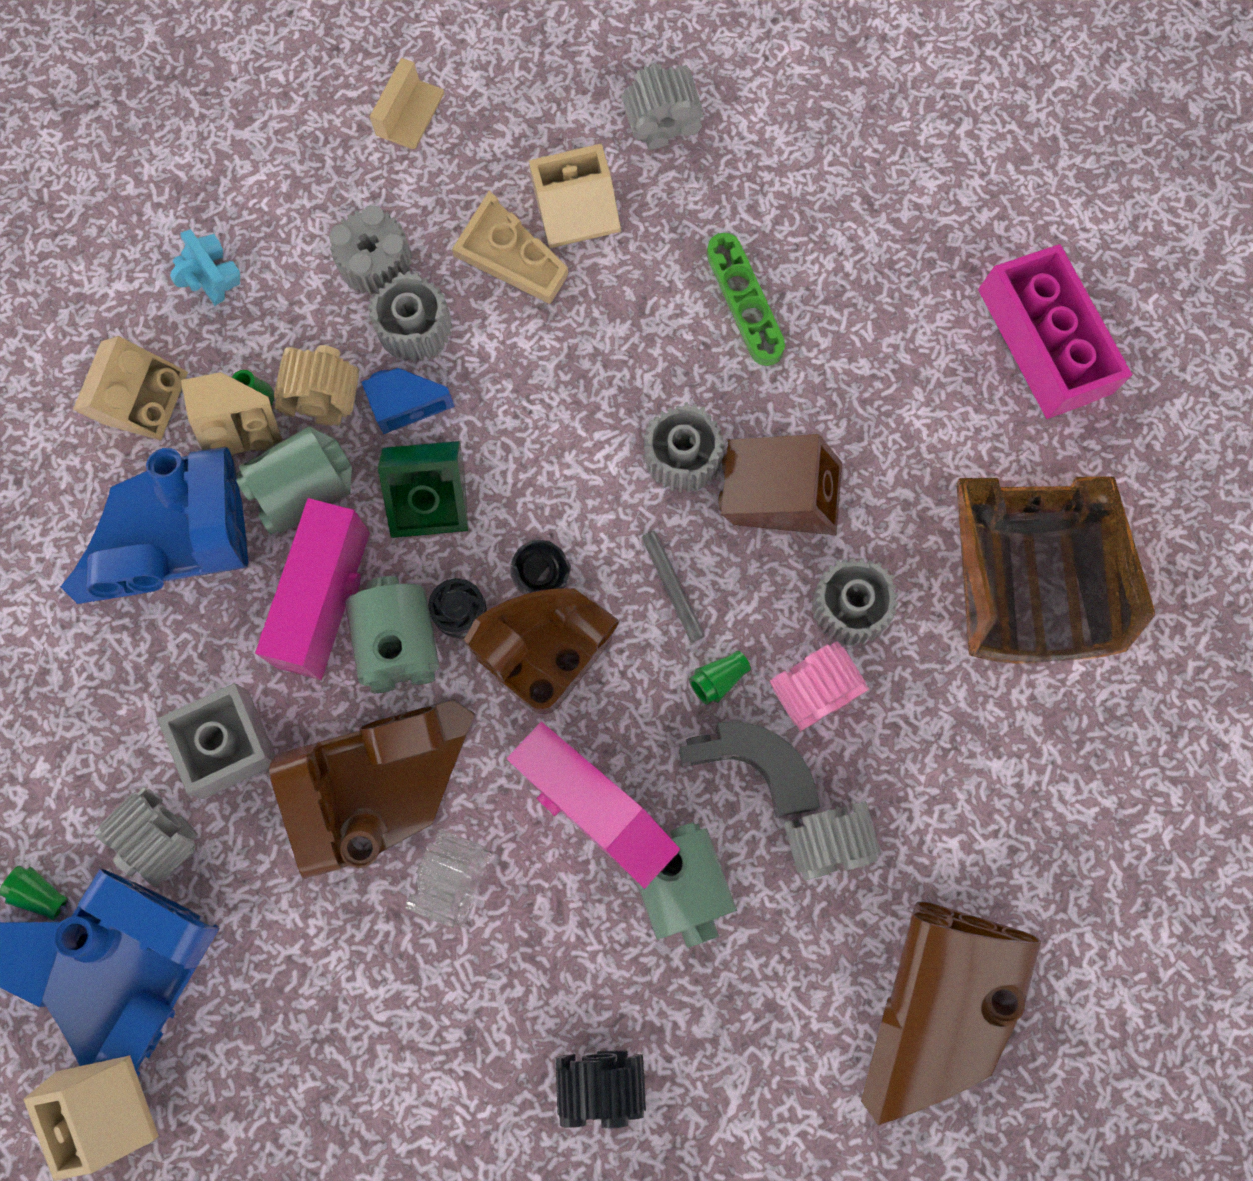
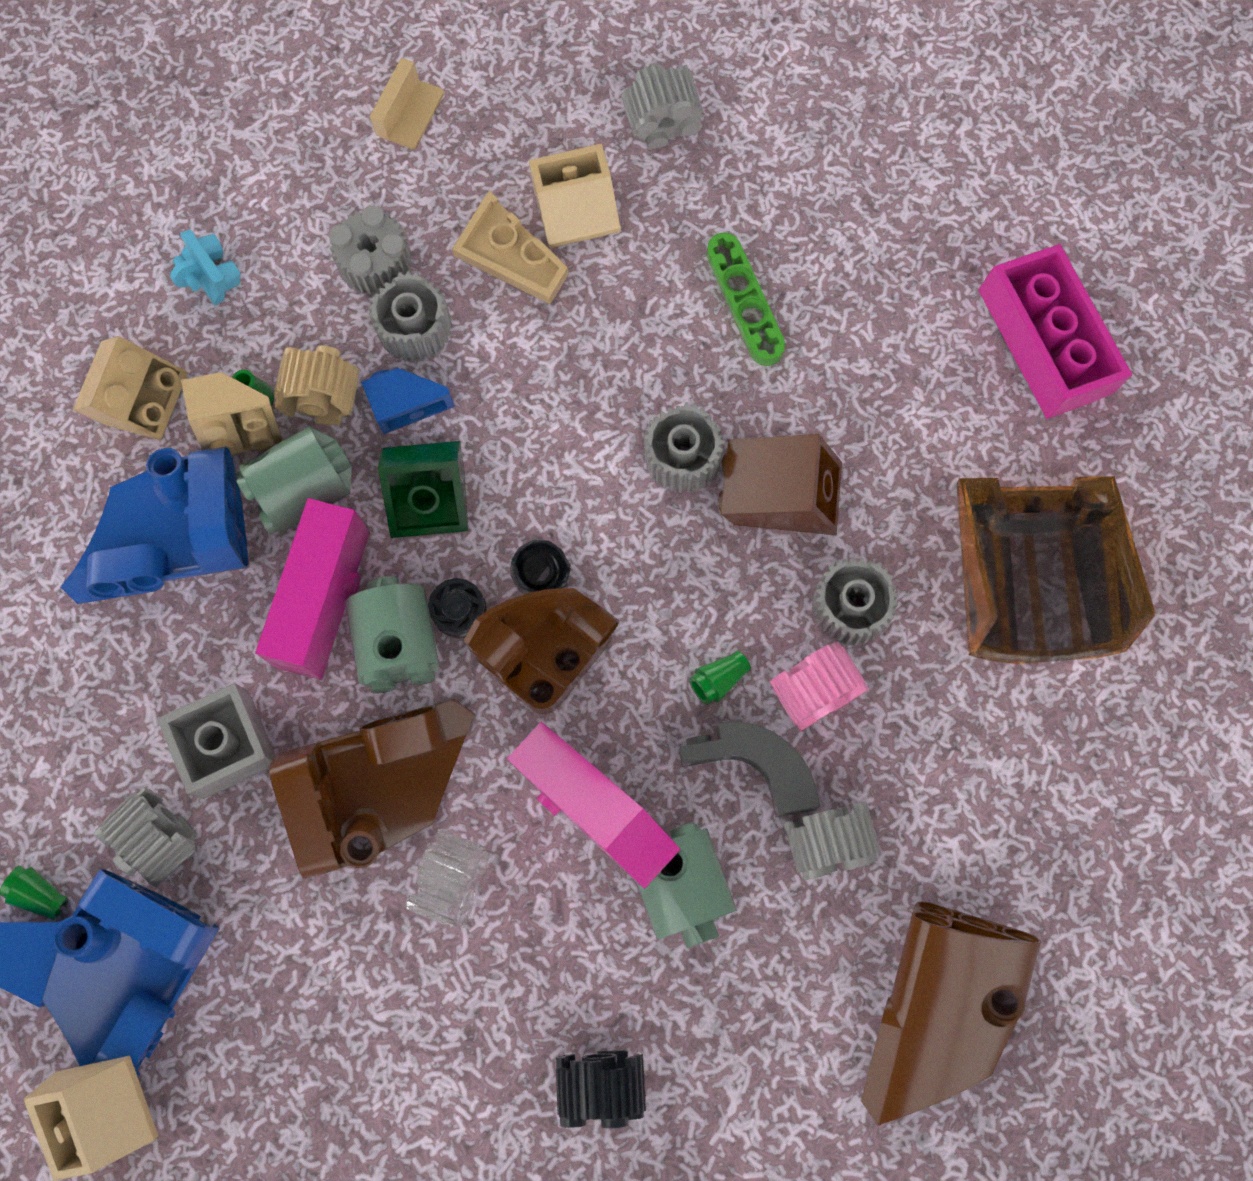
flat silver bar [641,531,705,643] -> none

